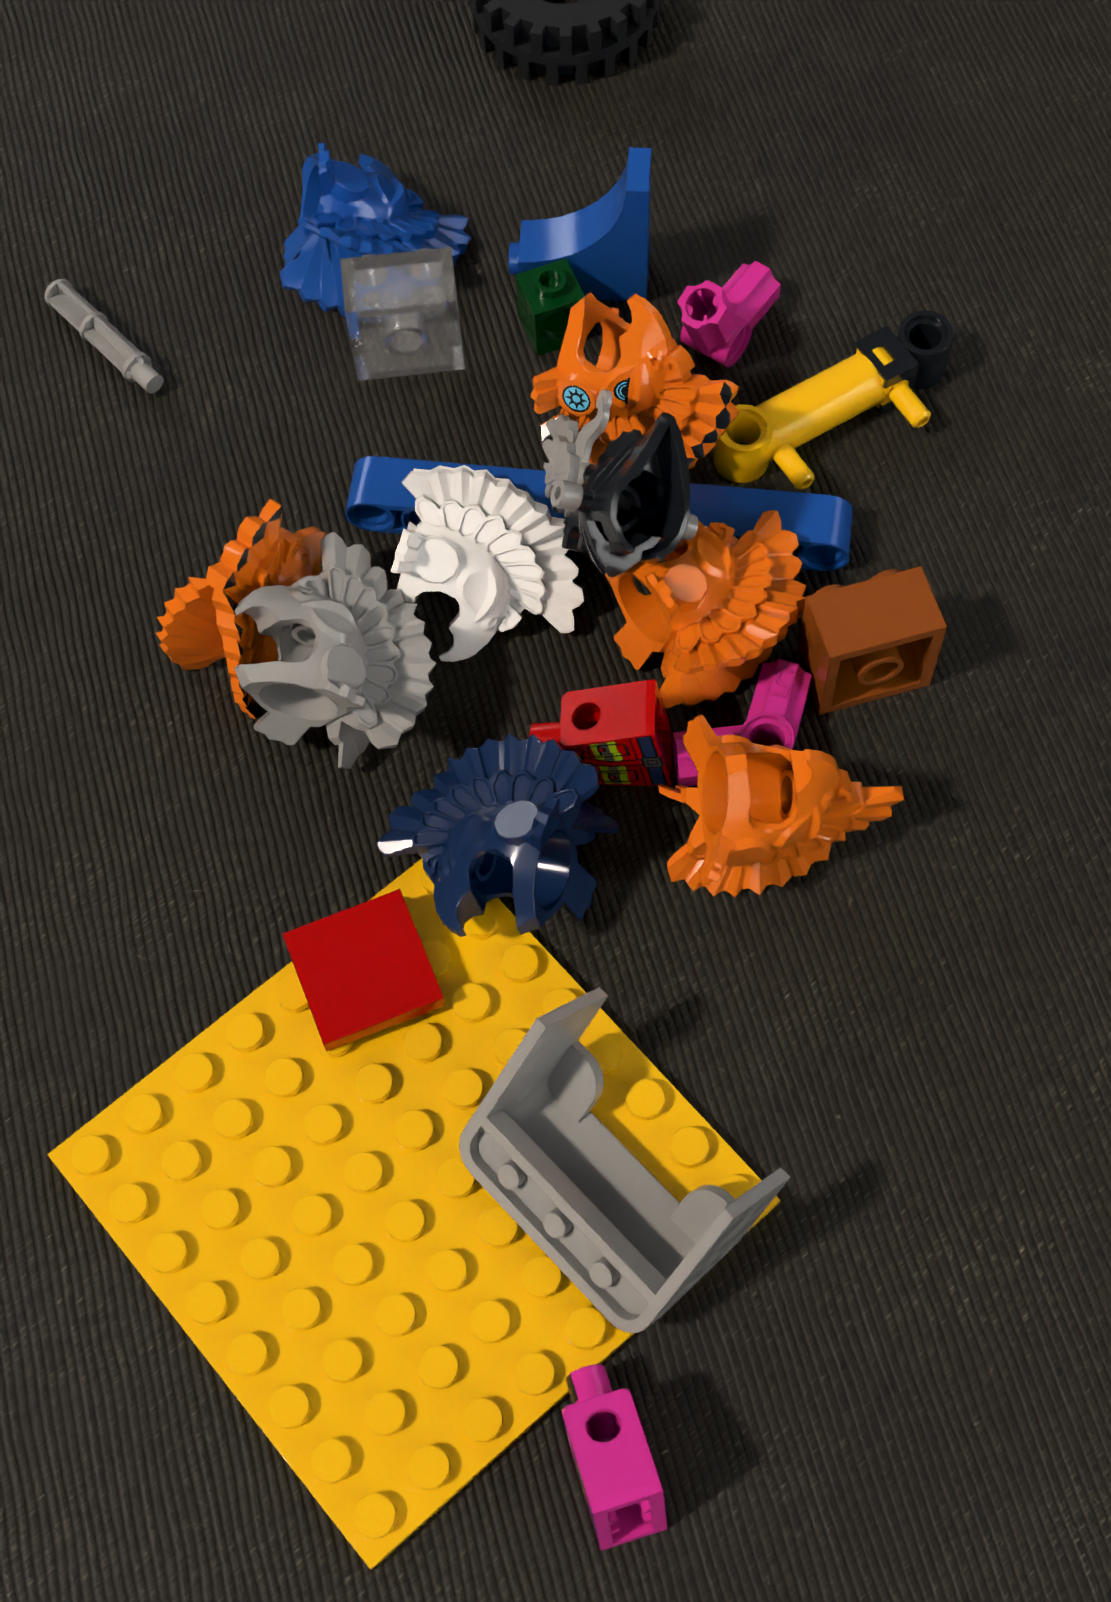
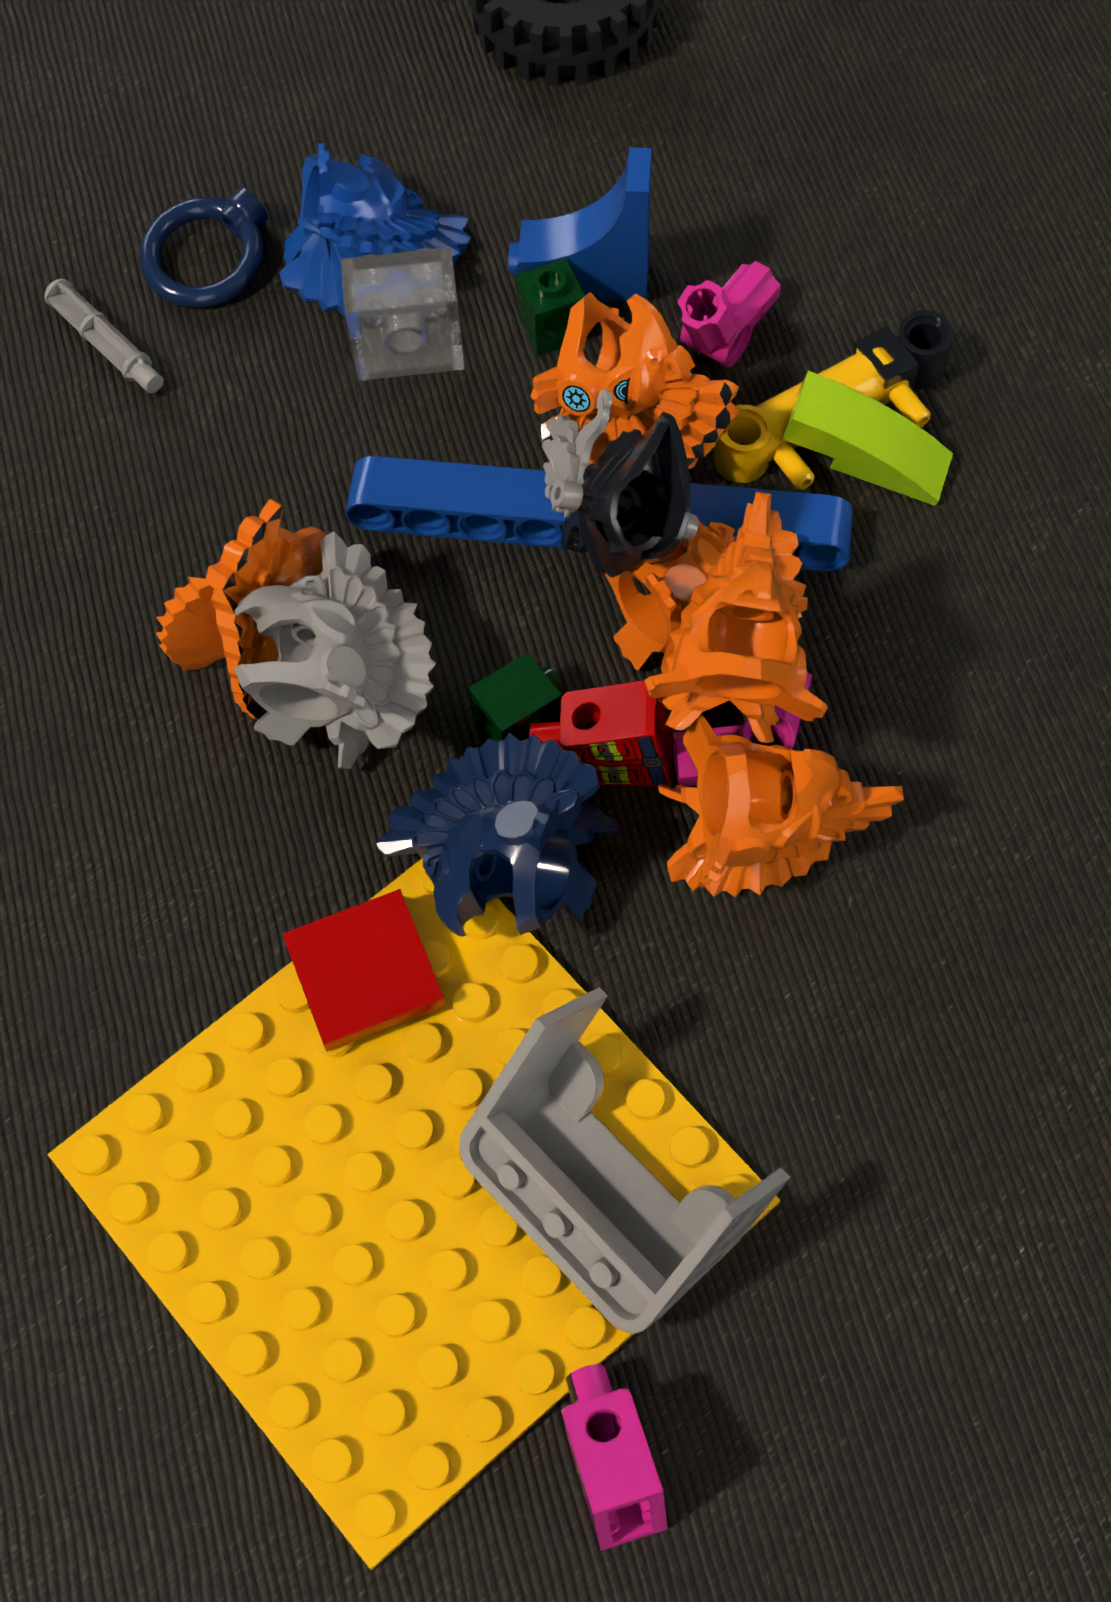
white piece [391,465,584,662] -> none
dark orange brick [796,566,947,715] -> none
none -> dark blue piece [139,187,268,308]
none -> dark green brick [468,652,565,741]
none -> orange piece [645,492,828,743]
none -> lime slope [782,370,953,506]

